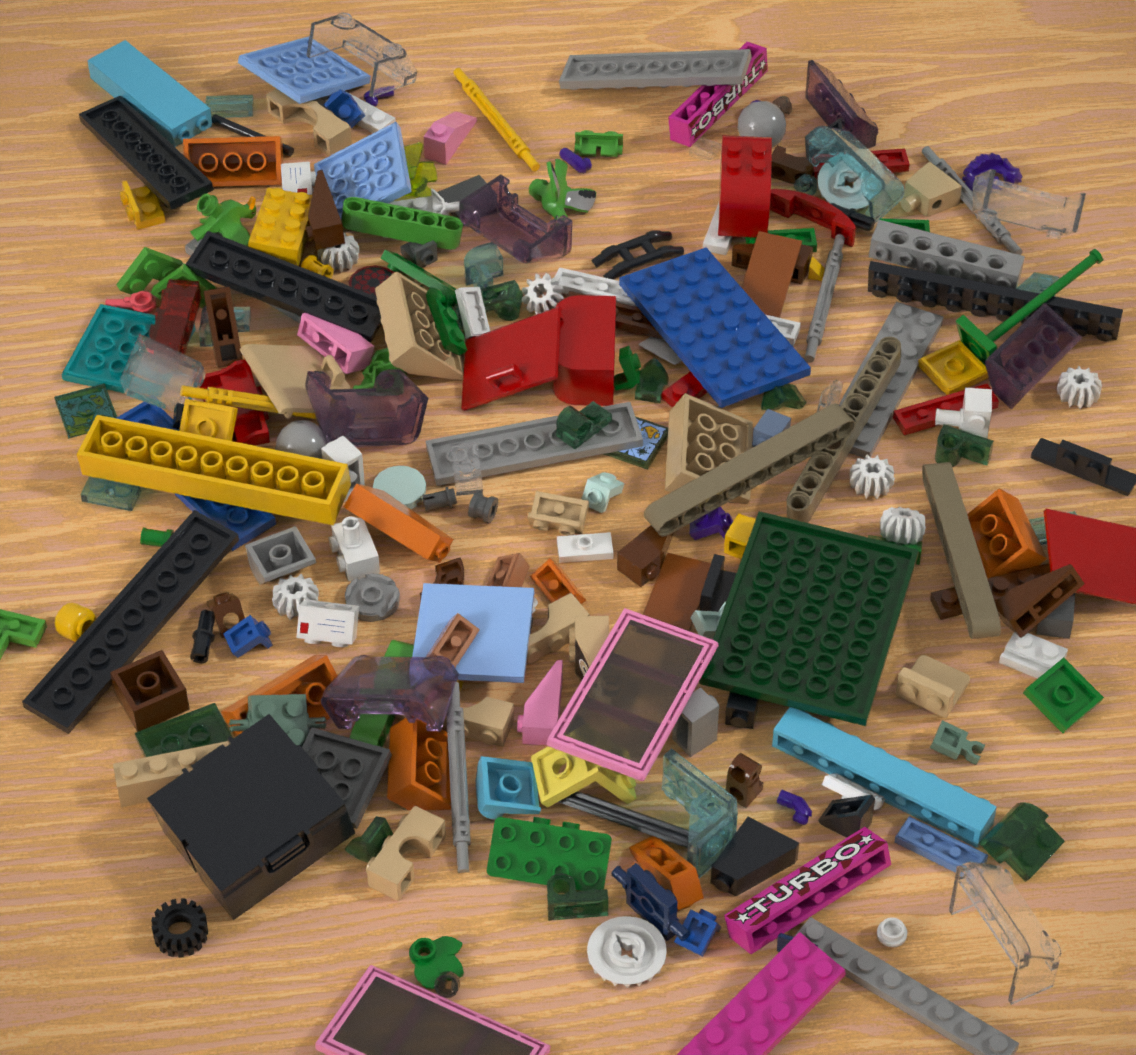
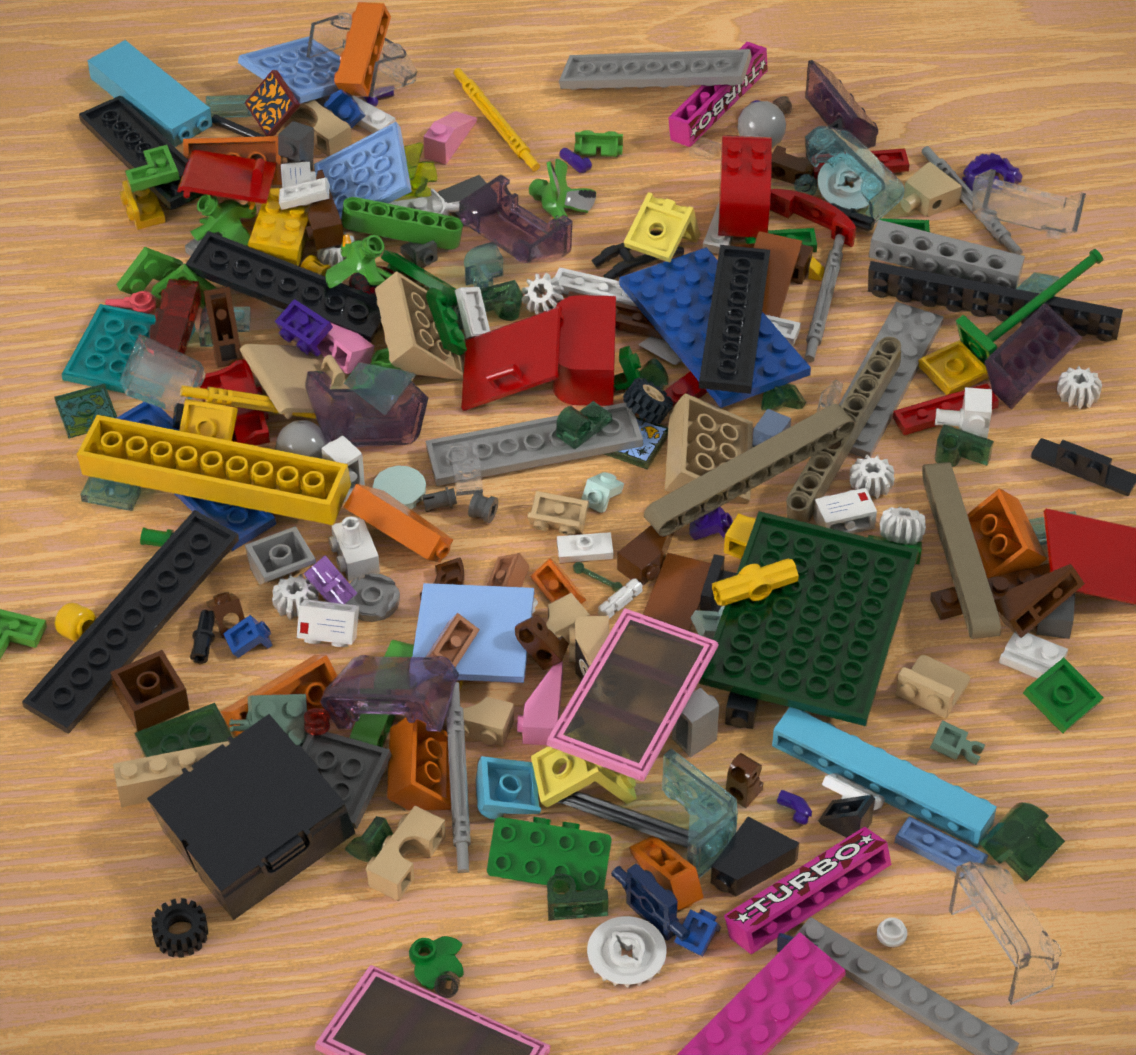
none -> bright green plate [125,145,180,192]
none -> red container [177,150,277,204]
none -> tile [245,70,300,136]
none -> dark purple bracket [275,299,333,357]
none -> dark grey arch [278,121,314,170]
none -> white plate [279,178,330,210]
none -> medium lavender hips [304,555,357,604]
none -> clear red bush [304,708,330,735]
none -> bright green animal [325,235,393,288]
none -> orange brick [334,2,391,97]
none -> clear light blue wing [344,362,416,415]
none -> reddish brown leg [515,615,569,671]
none -> clear green hinge [573,562,623,592]
none -> white axle [598,579,643,619]
none -> light yellow bracket [623,192,701,262]
none -> black wheel [623,378,673,424]
none -> black plate [699,245,770,394]
none -> yellow piece [712,558,799,606]
none -> white brick [813,488,877,534]

